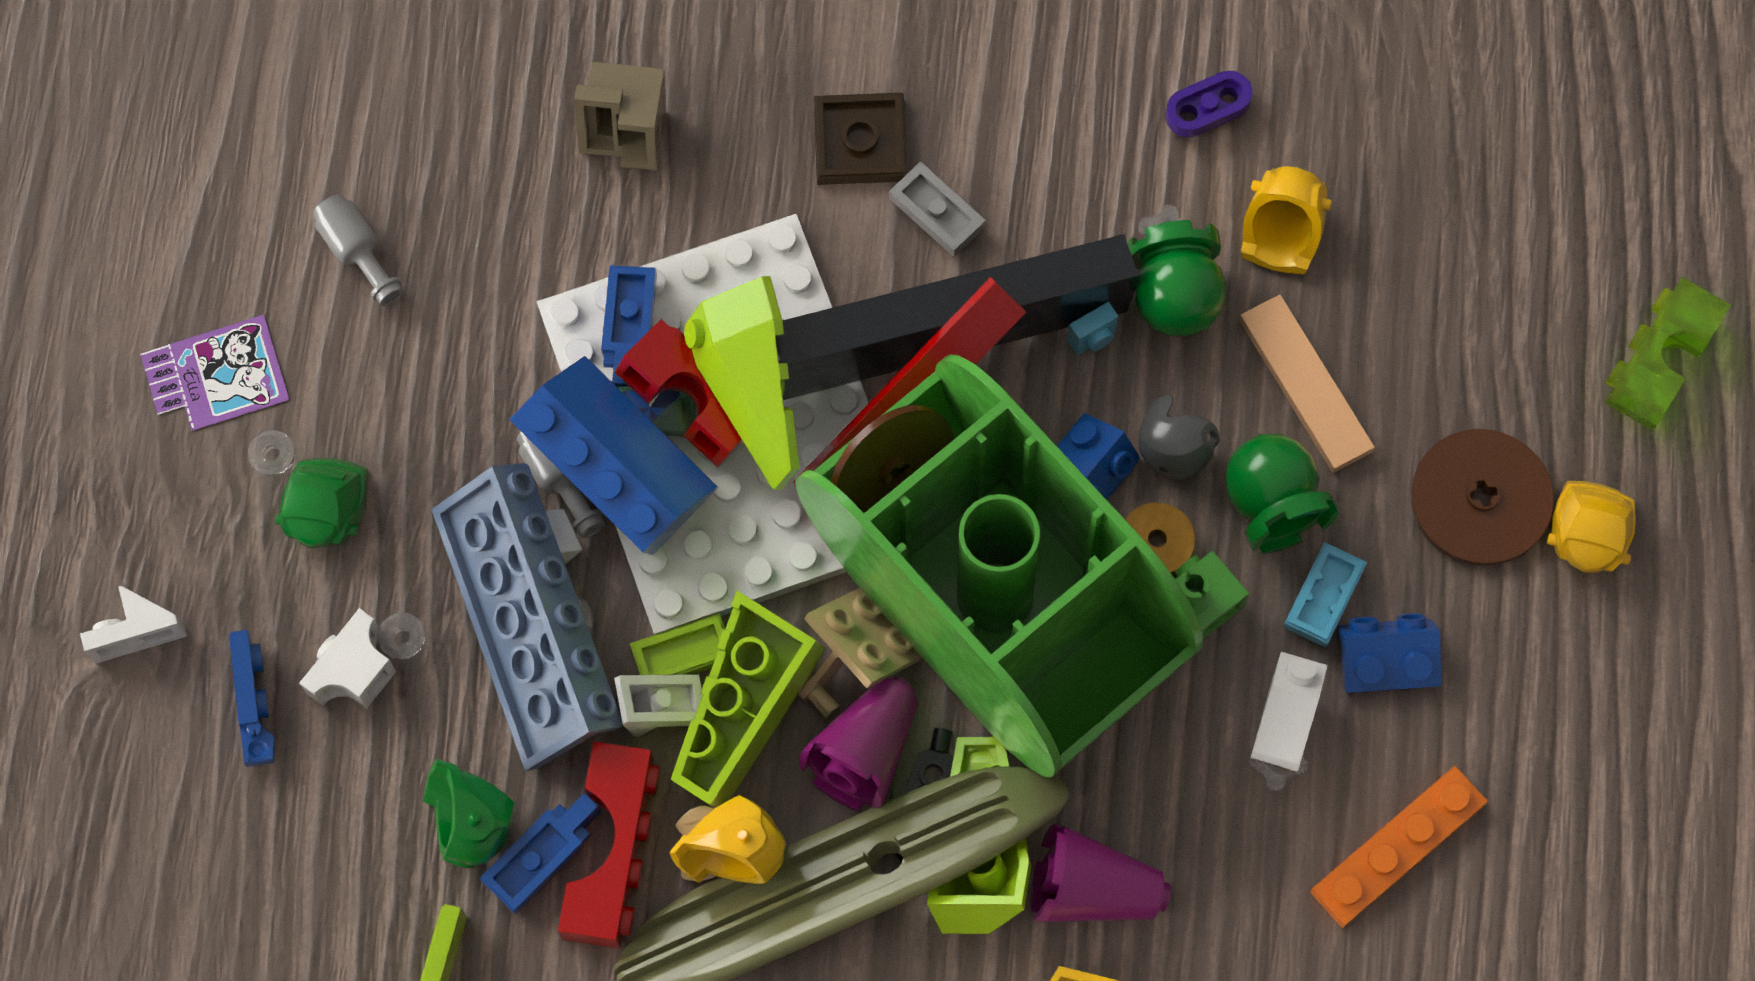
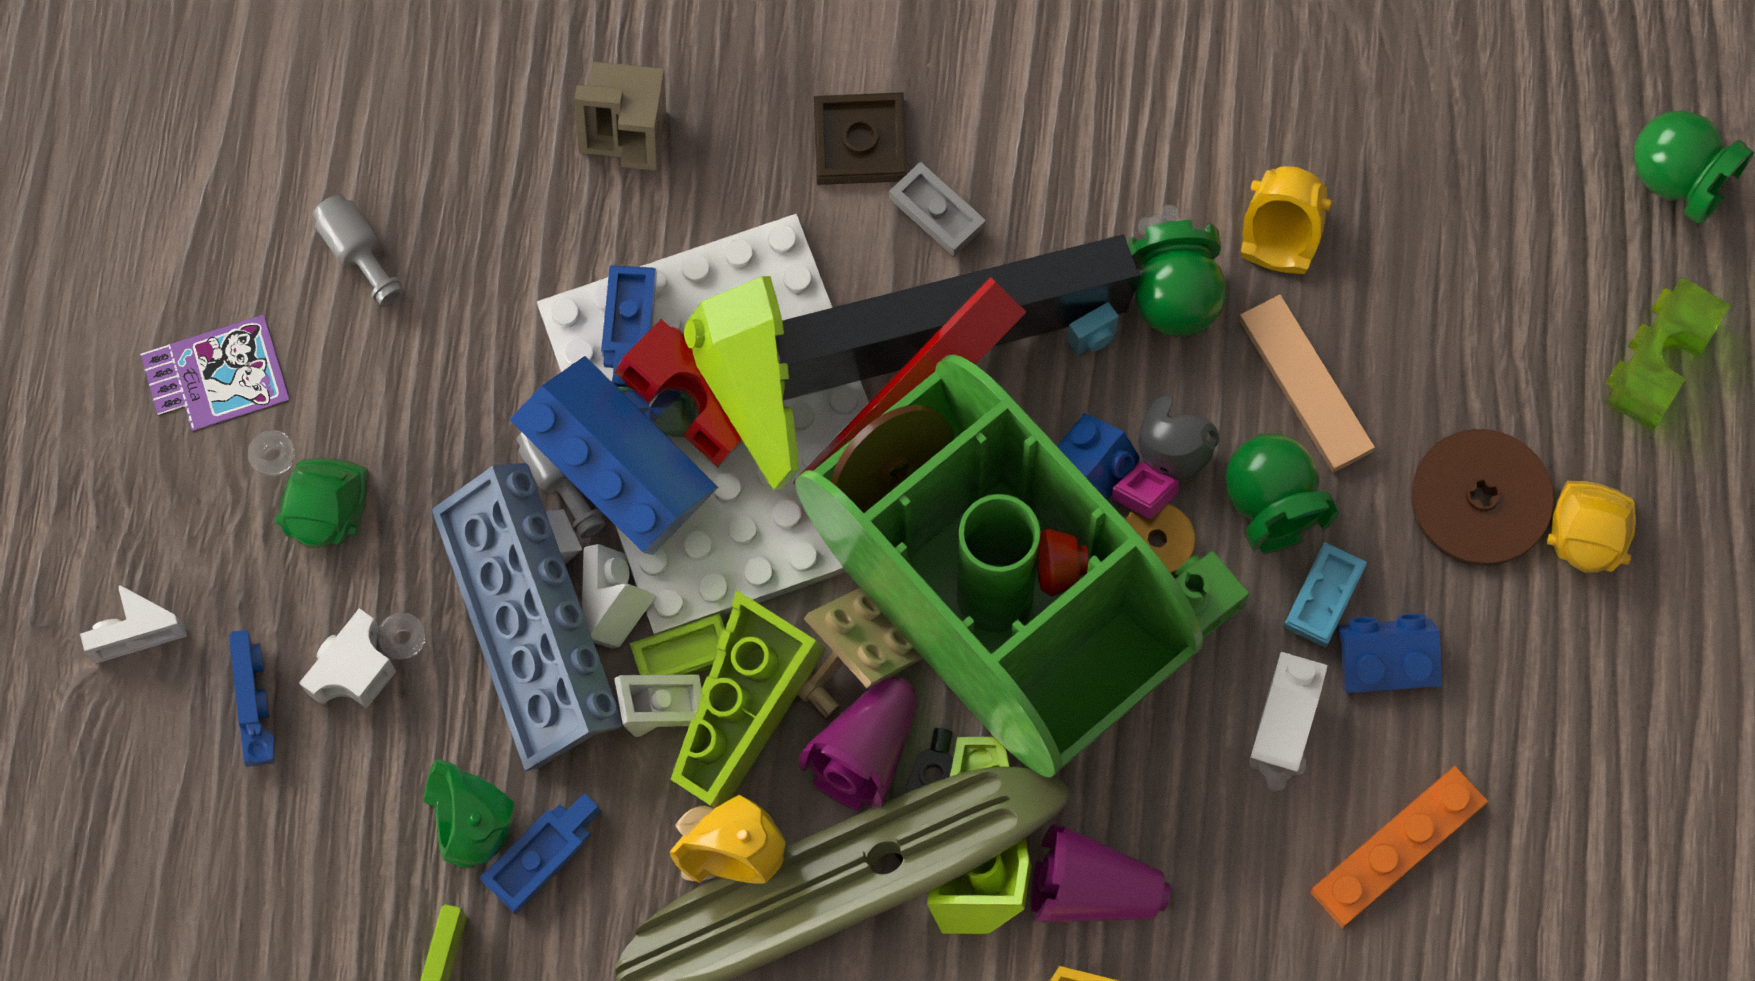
red arch [558,741,661,949] -> none
dark purple plate [1165,71,1252,137] -> none
none -> white slope [582,544,655,649]
none -> red cone [1037,529,1088,597]
none -> dark pink tile [1113,462,1179,520]
none -> green tile [1633,110,1755,224]

